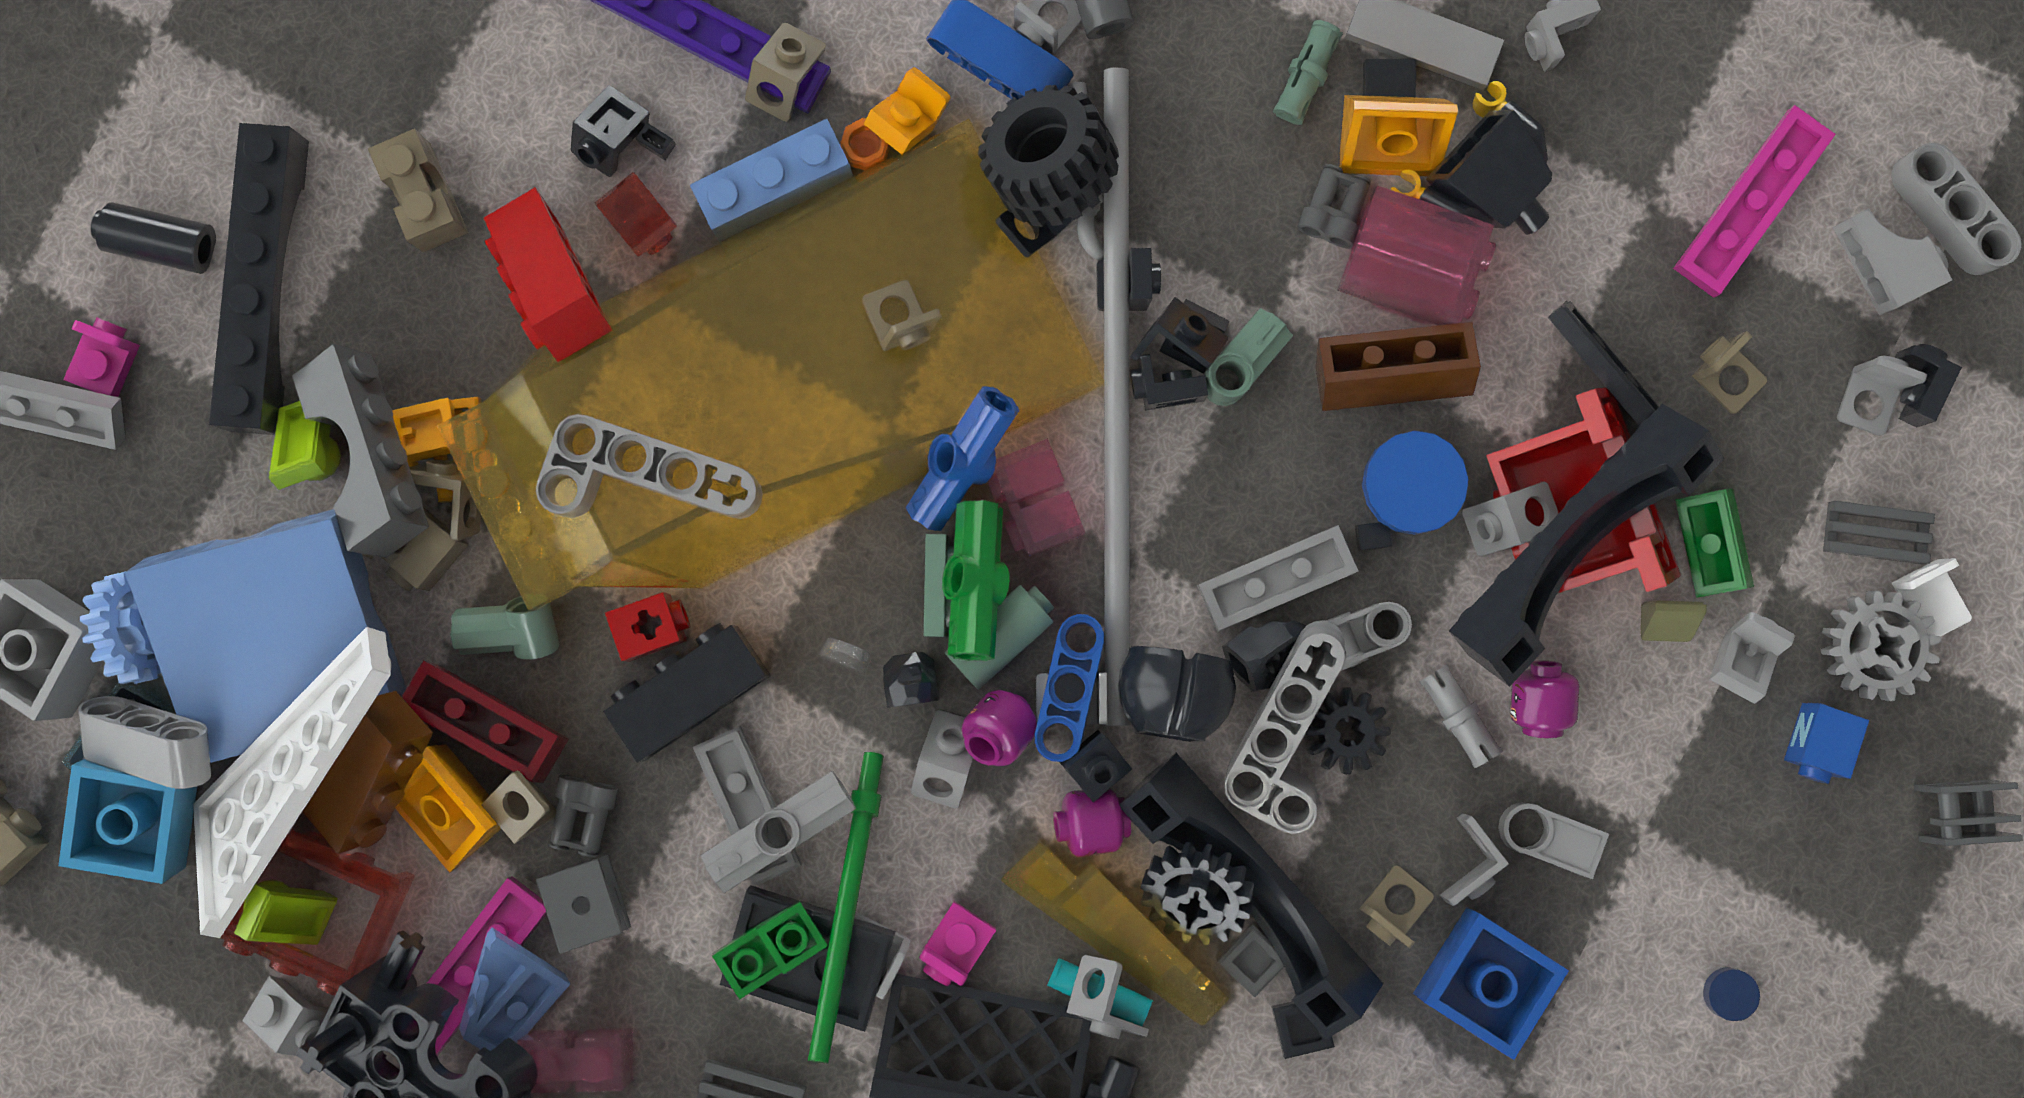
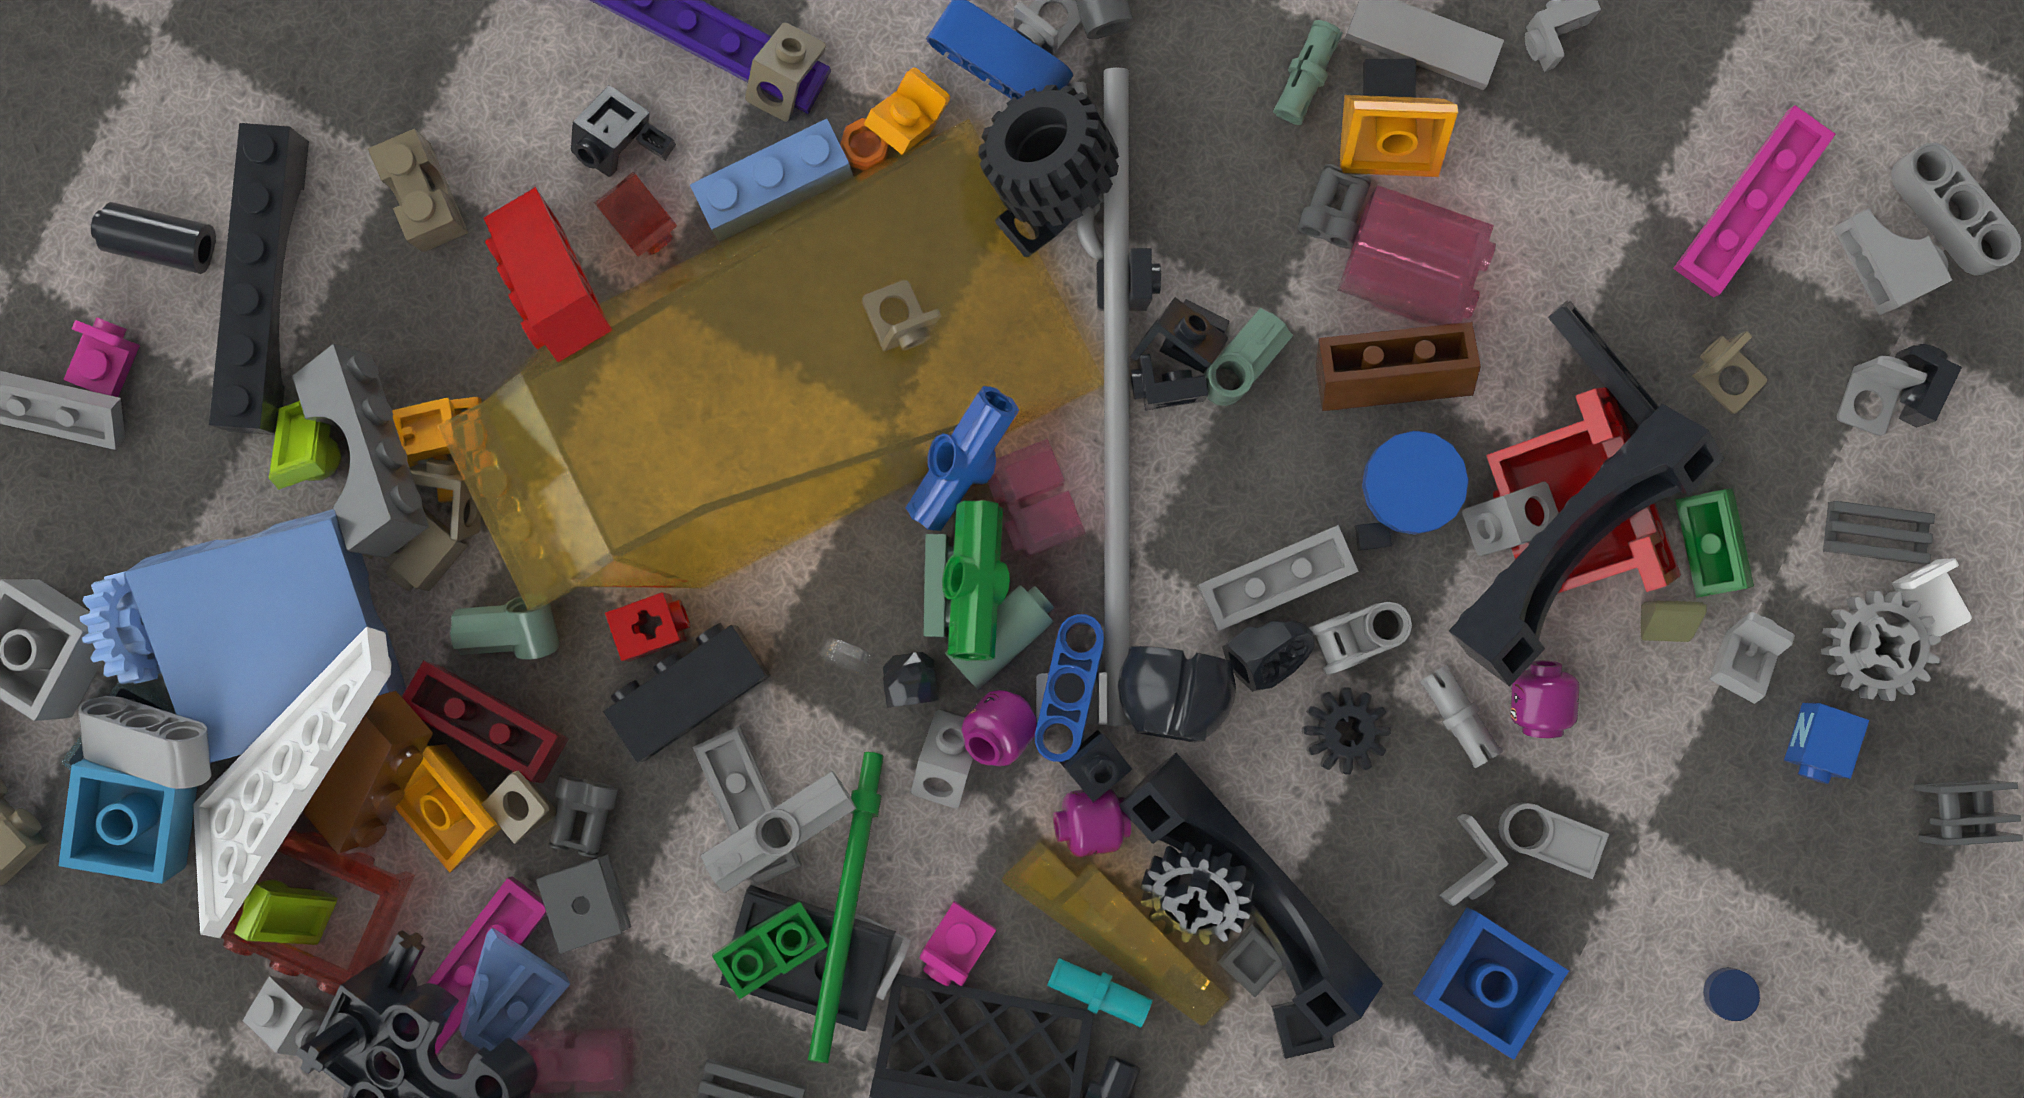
light grey beam [536,414,763,519] -> none
light grey bracket [1067,955,1149,1039] -> none
light grey beam [1224,620,1345,834] -> none
dark tan bracket [1360,865,1434,949] -> none
black torso [1391,81,1552,235] -> none

